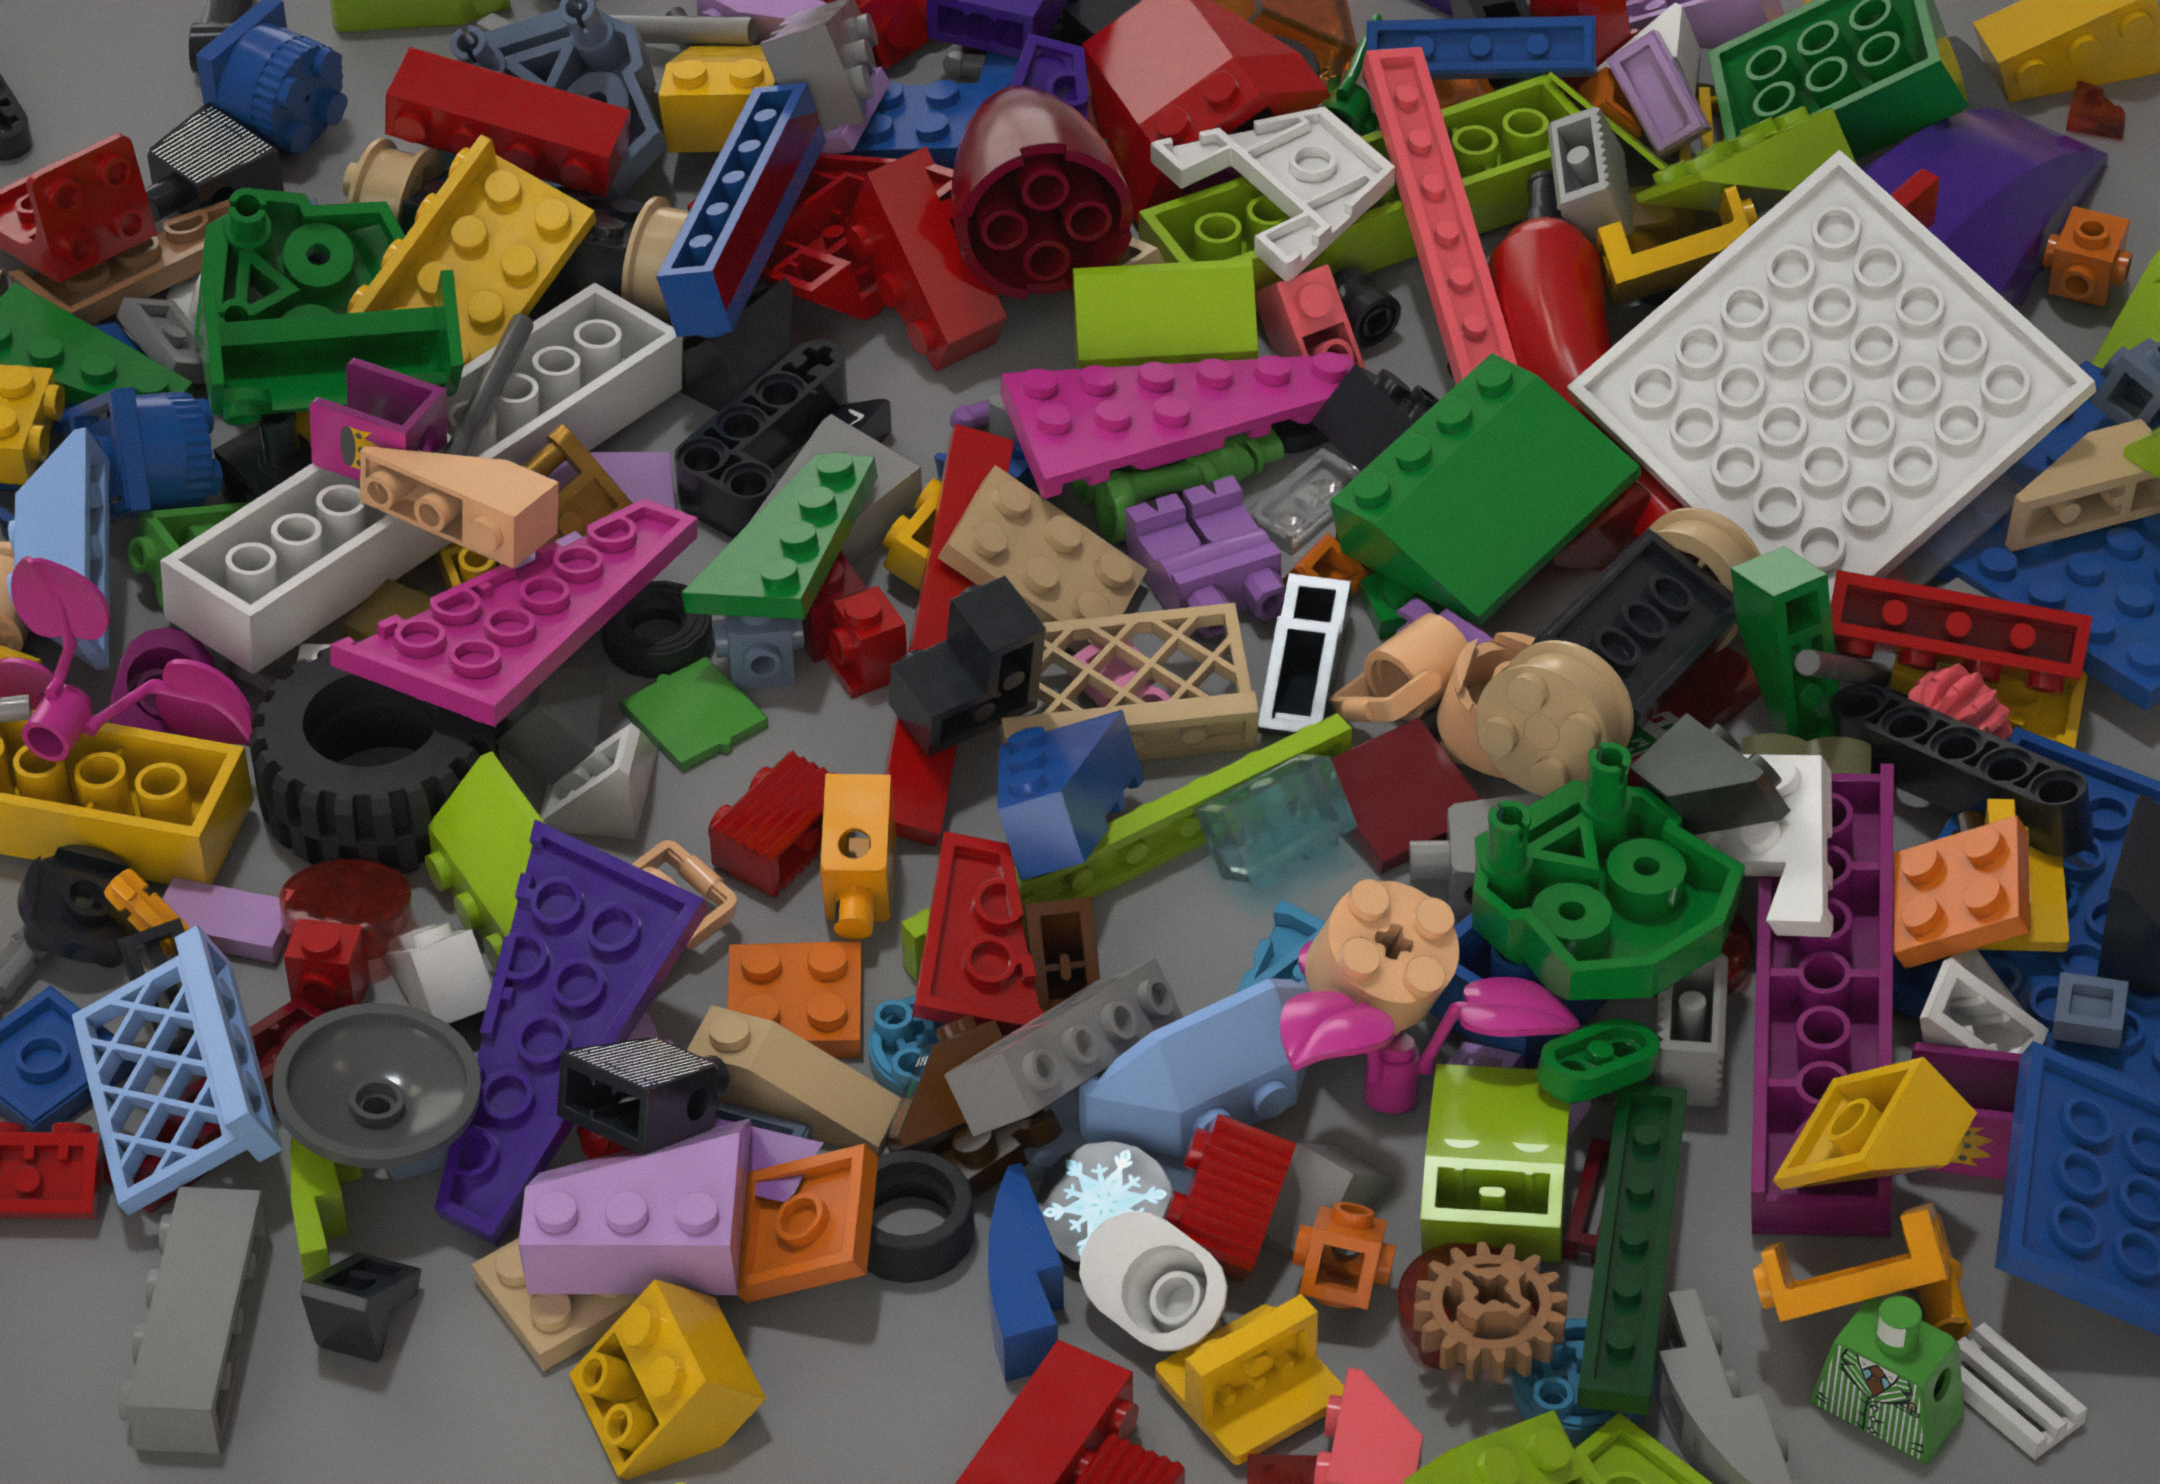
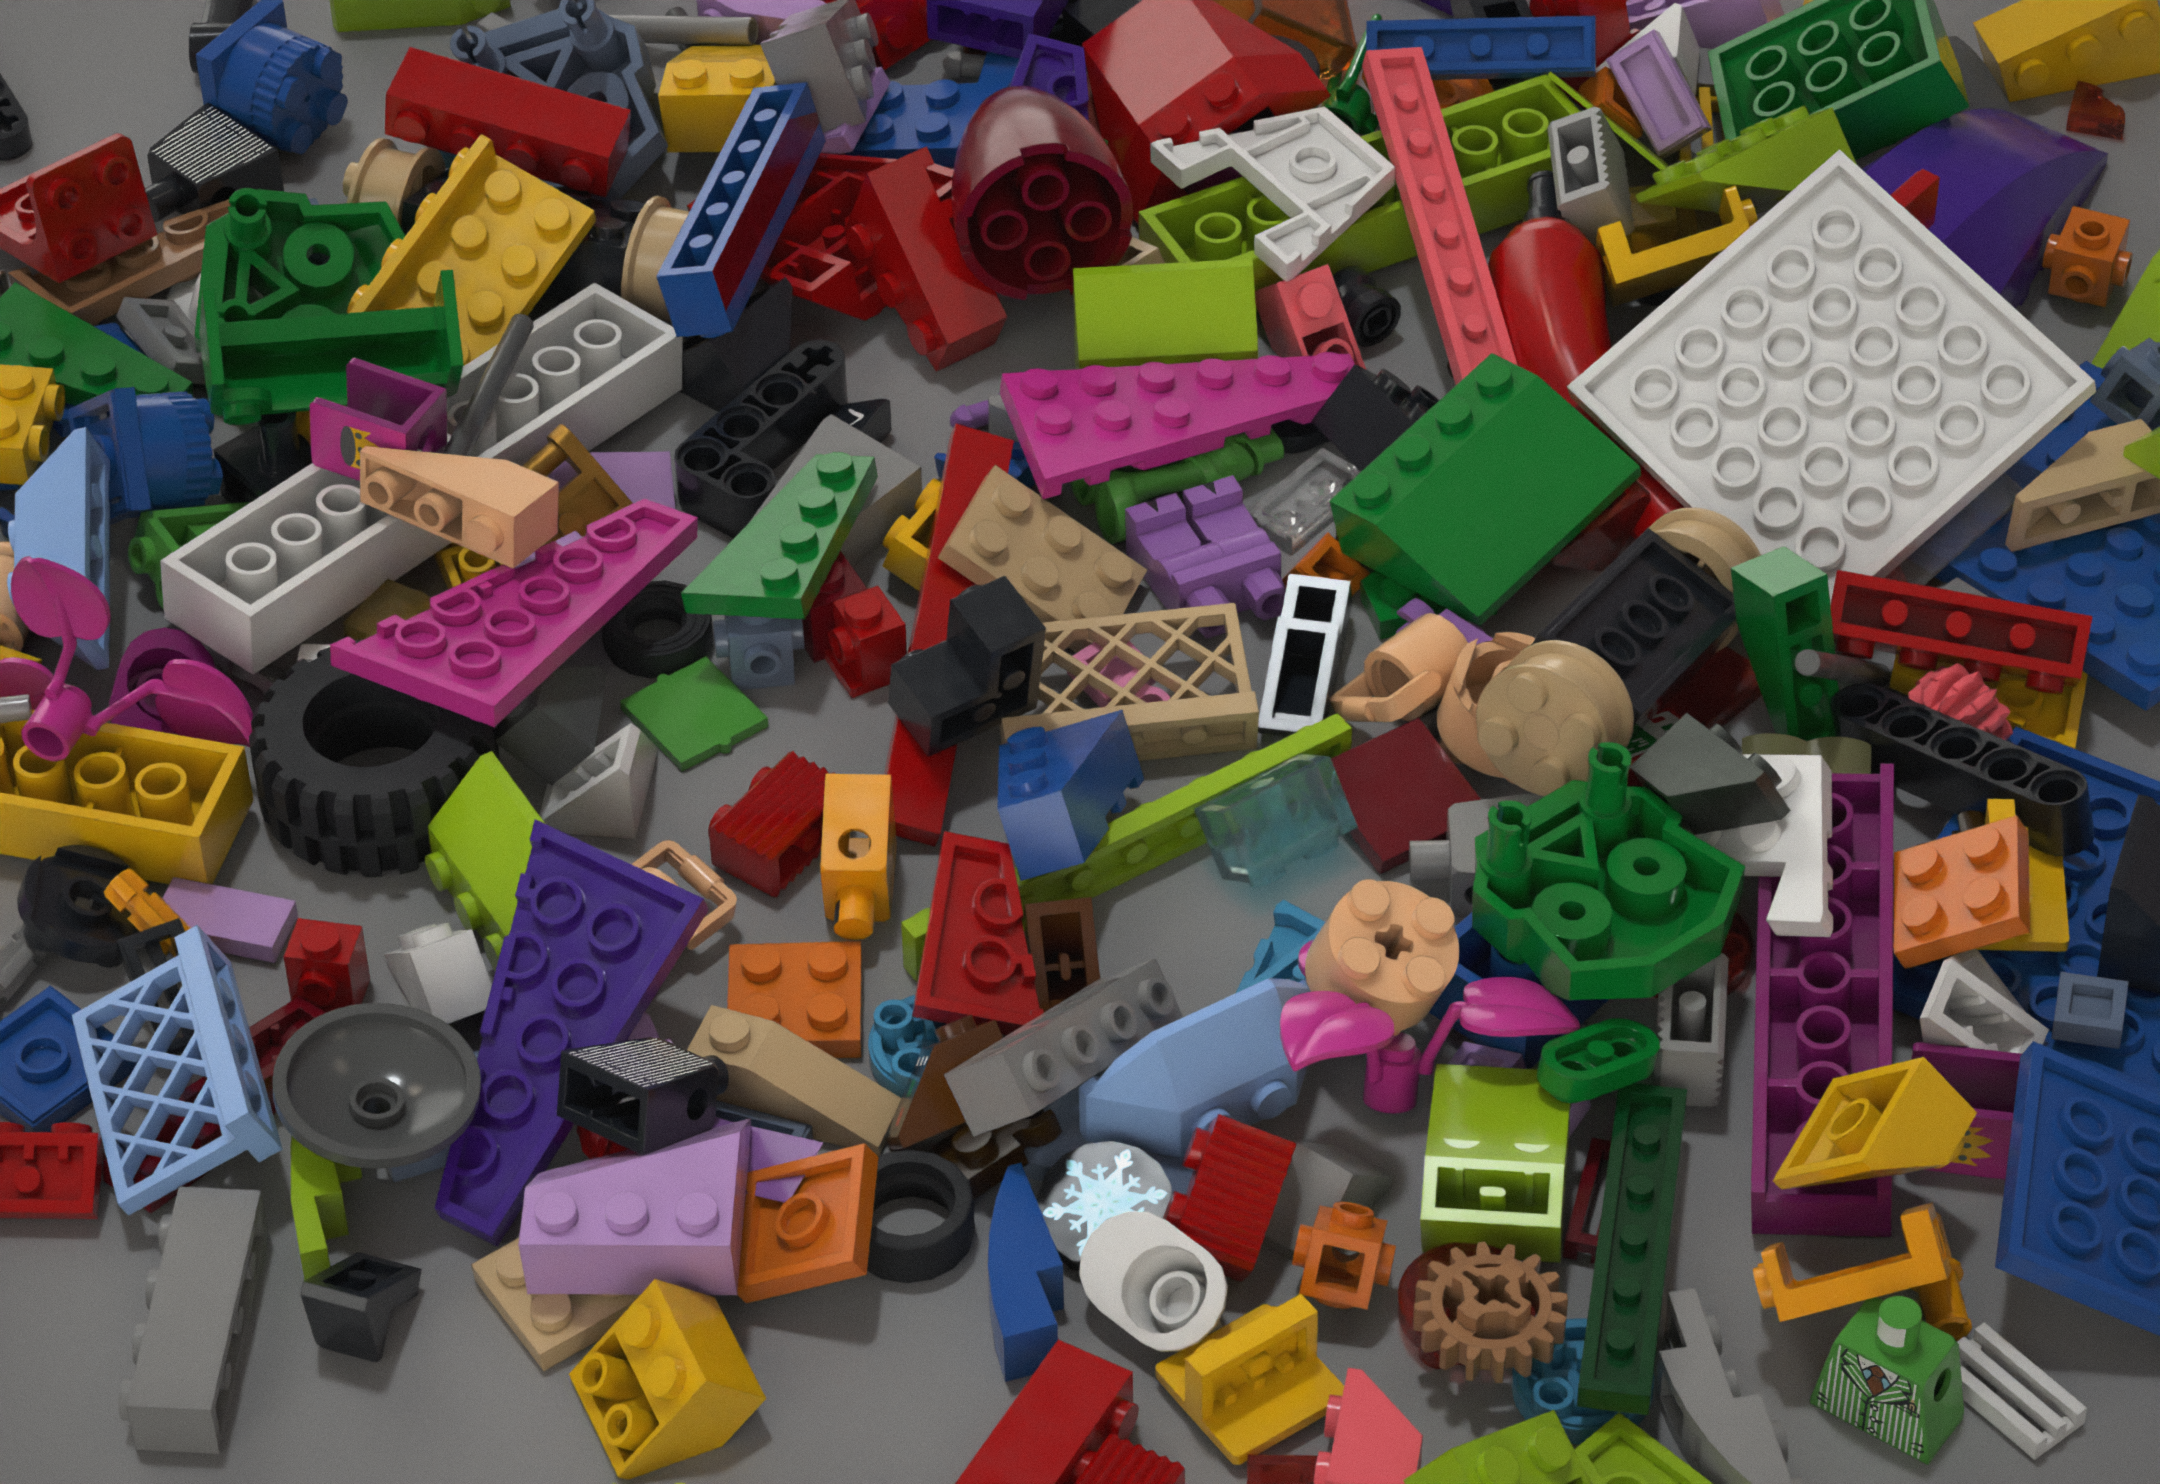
clear red tile [279,859,412,960] -> none

